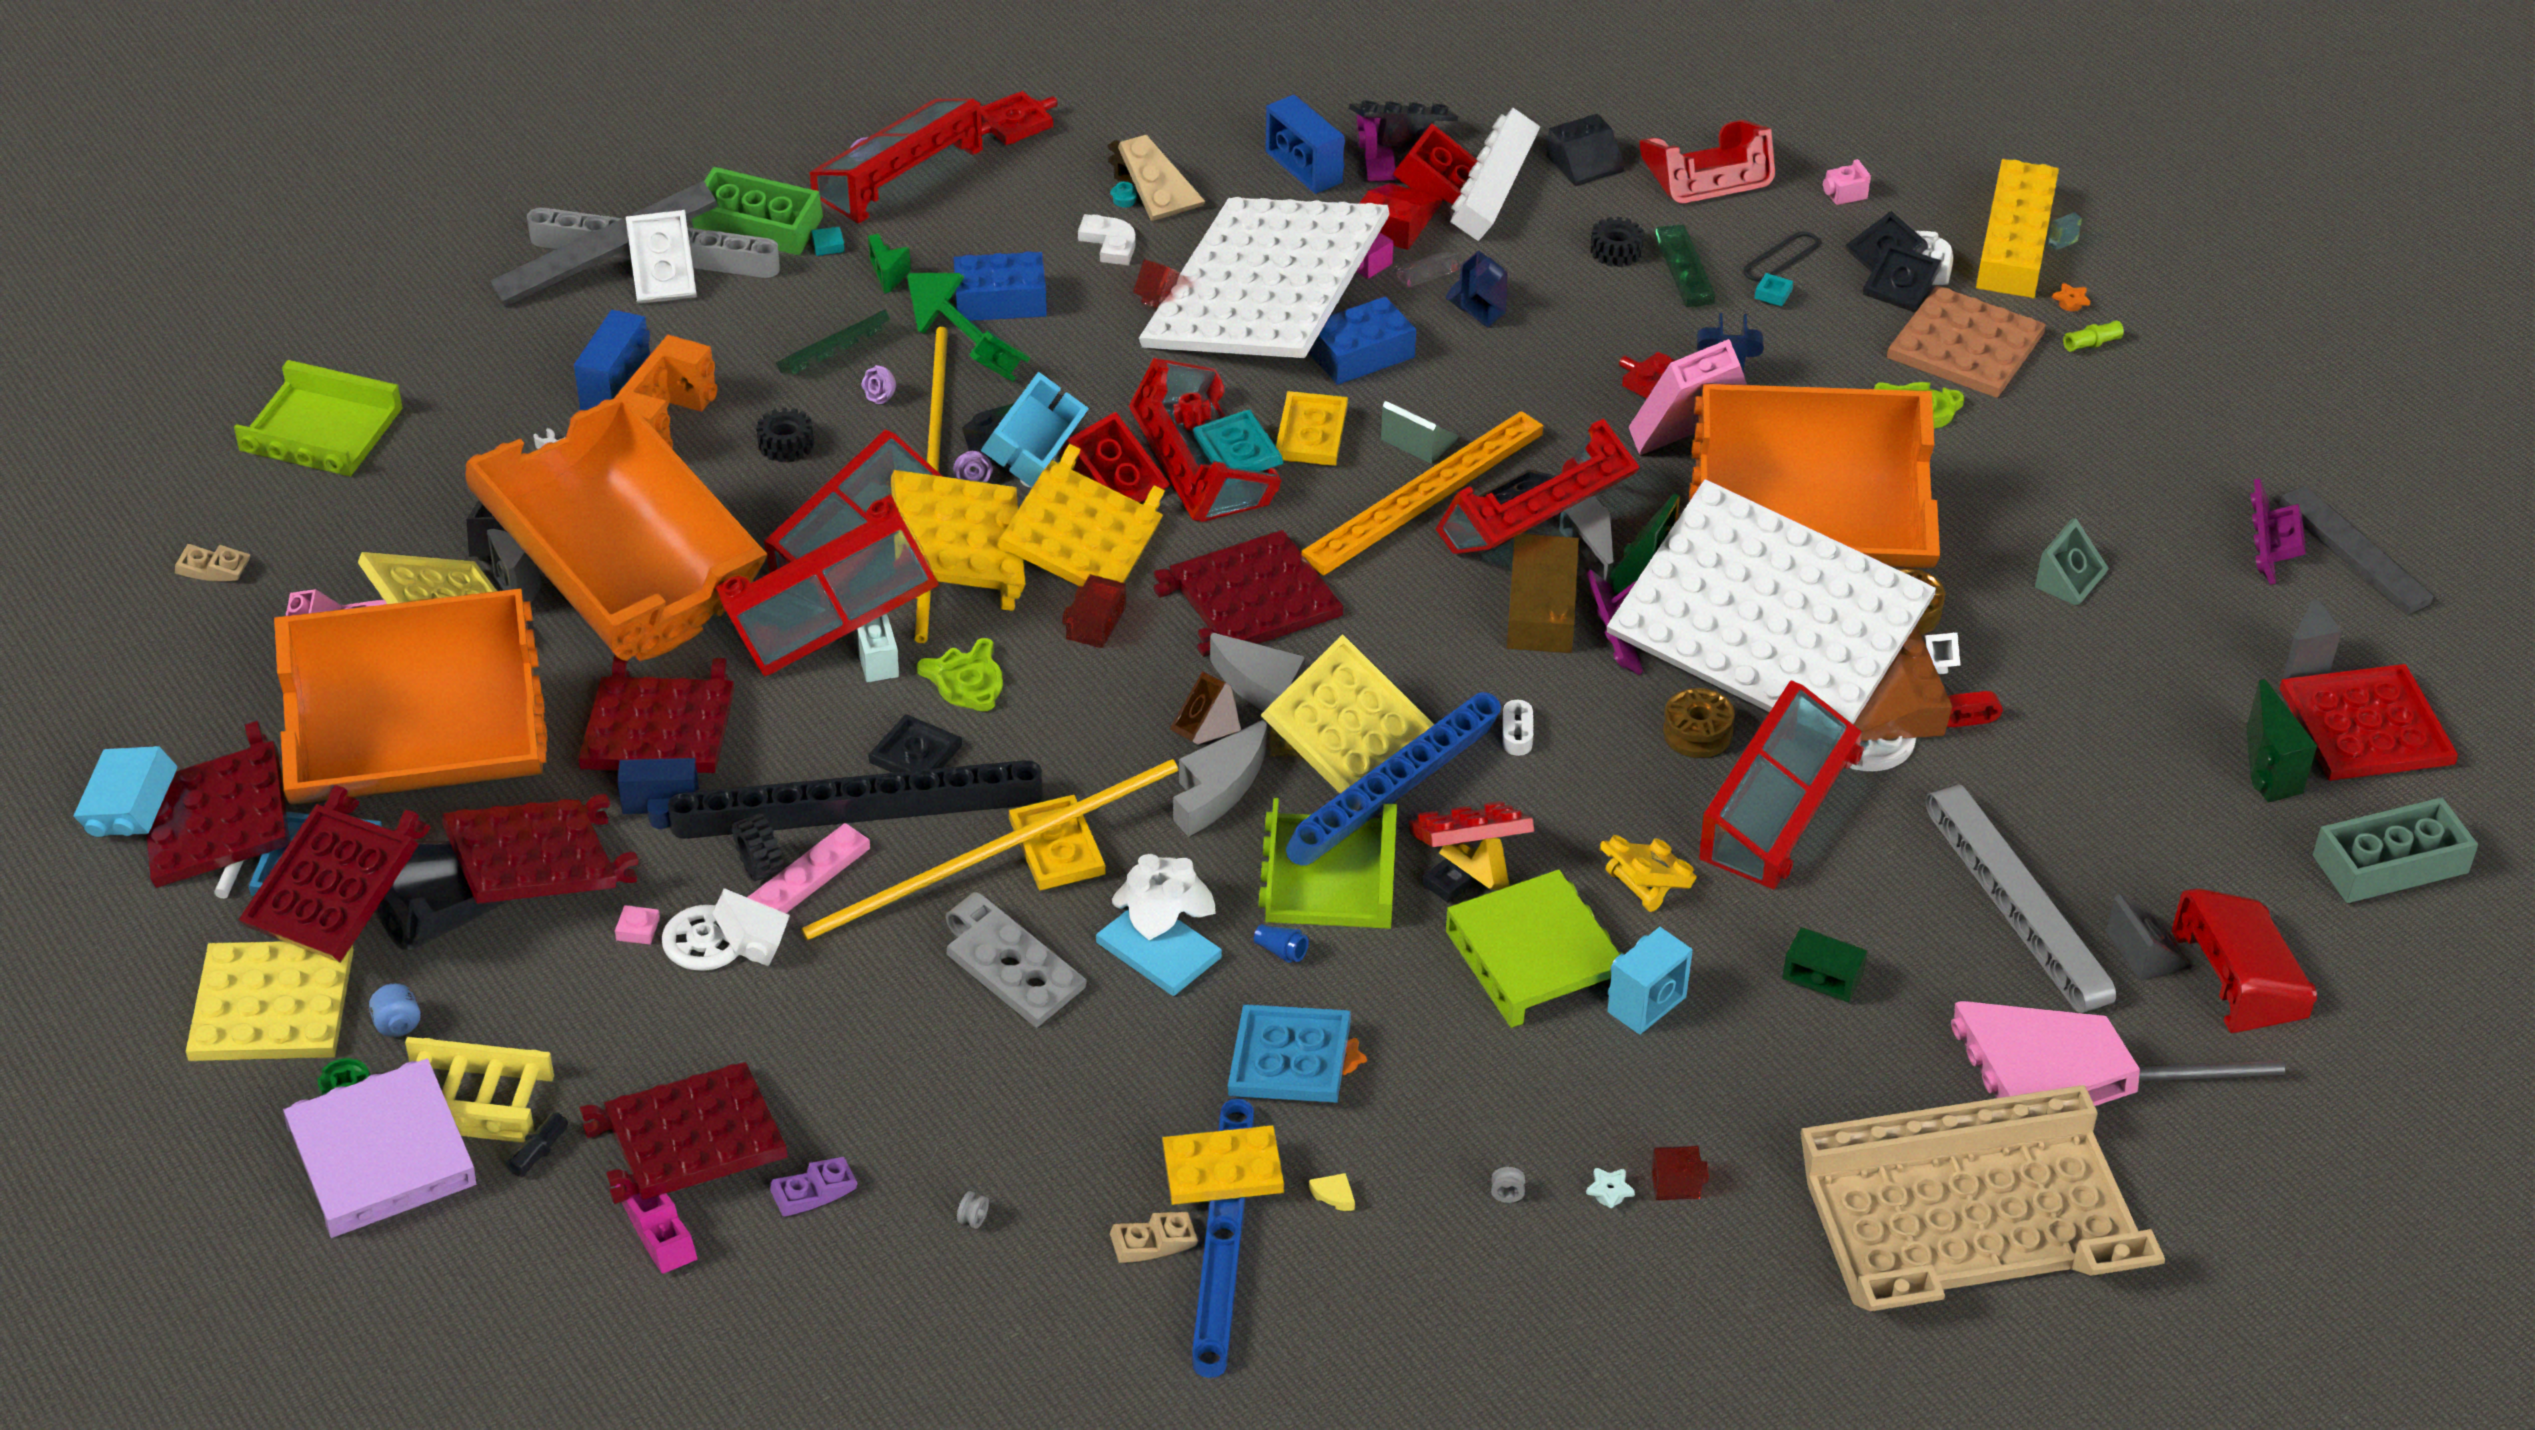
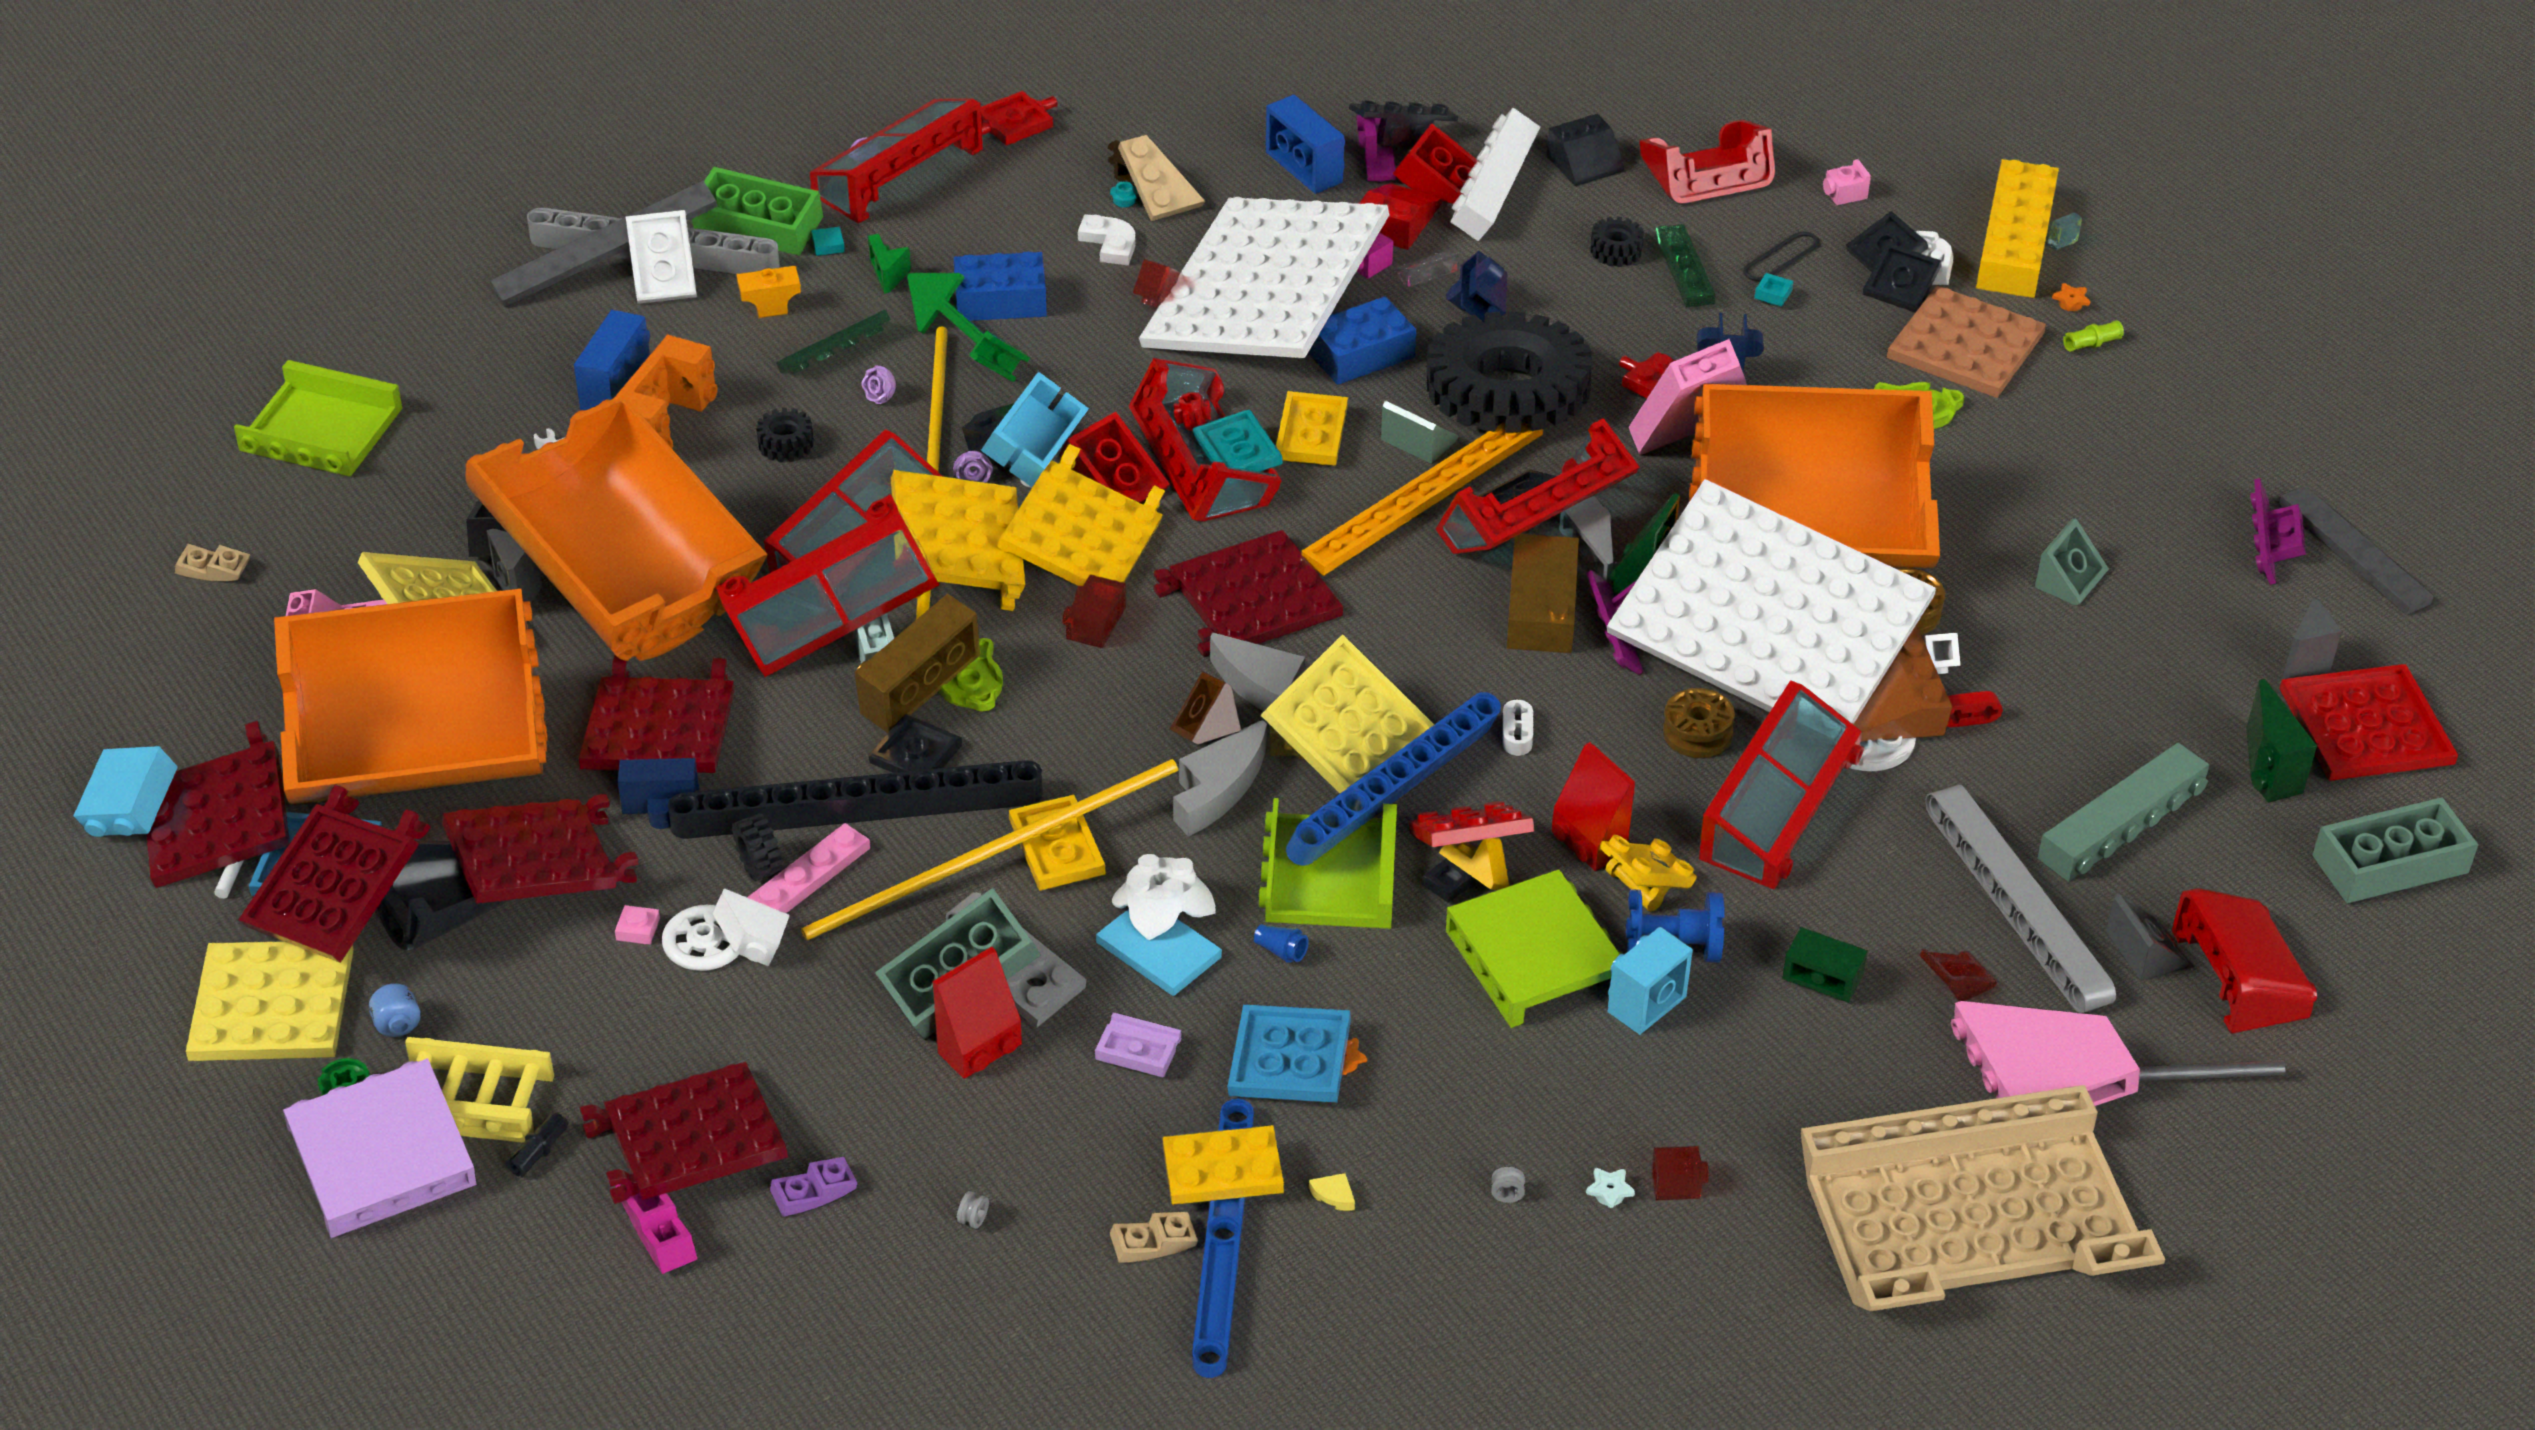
none -> light orange brick [736,266,801,318]
none -> pearl gold brick [855,593,980,733]
none -> sand green brick [875,888,1041,1040]
none -> red slope [933,947,1022,1079]
none -> lavender plate [1095,1013,1181,1078]
none -> black tyre [1426,311,1593,432]
none -> red slope [1552,742,1635,872]
none -> blue piece [1626,889,1724,962]
none -> clear red slope [1919,949,1998,1002]
none -> sand green brick [2037,742,2210,882]

